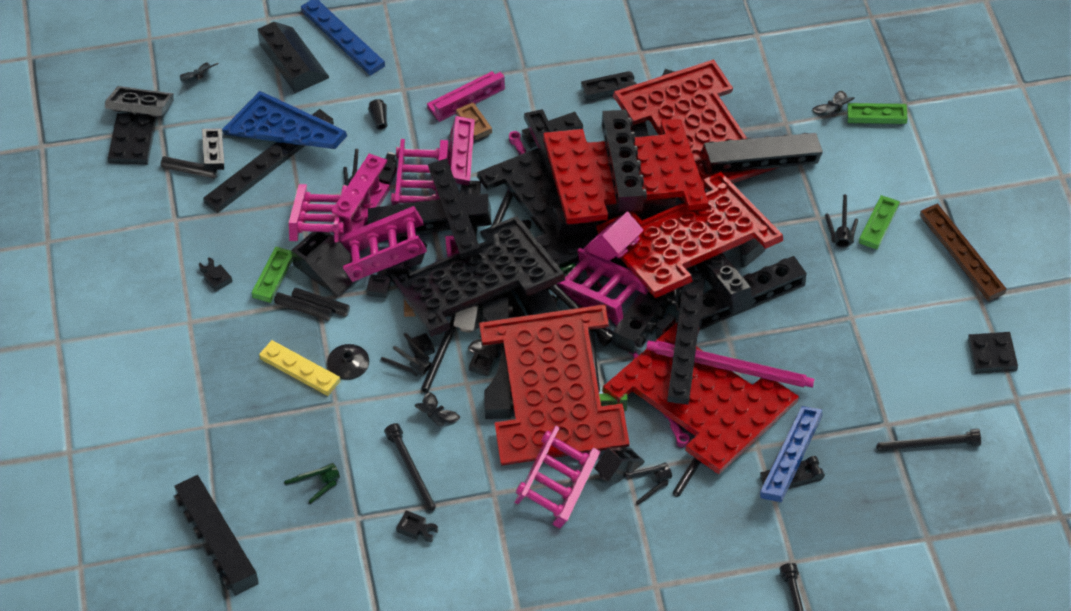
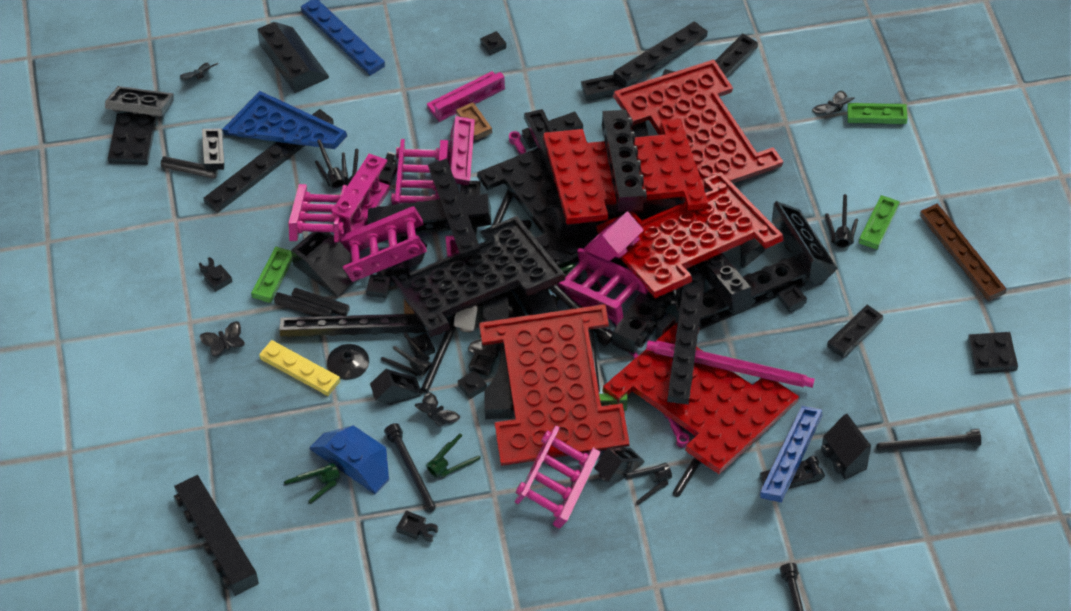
black cone [368,99,388,130] -> none
brick [700,133,823,174] -> none
none -> black piece [199,321,245,357]
none -> black plate [279,314,448,337]
none -> blue wedge [310,425,389,494]
none -> black plant [315,139,348,188]
none -> black slope [370,369,422,405]
none -> dark green plant [426,433,481,478]
none -> black plate [457,370,487,399]
none -> black plate [480,31,507,55]
none -> black plate [613,21,708,87]
none -> black plate [715,33,758,78]
none -> black slope [772,201,838,285]
none -> black plate [778,284,807,312]
none -> black slope [821,414,871,480]
none -> black plate [827,305,883,358]

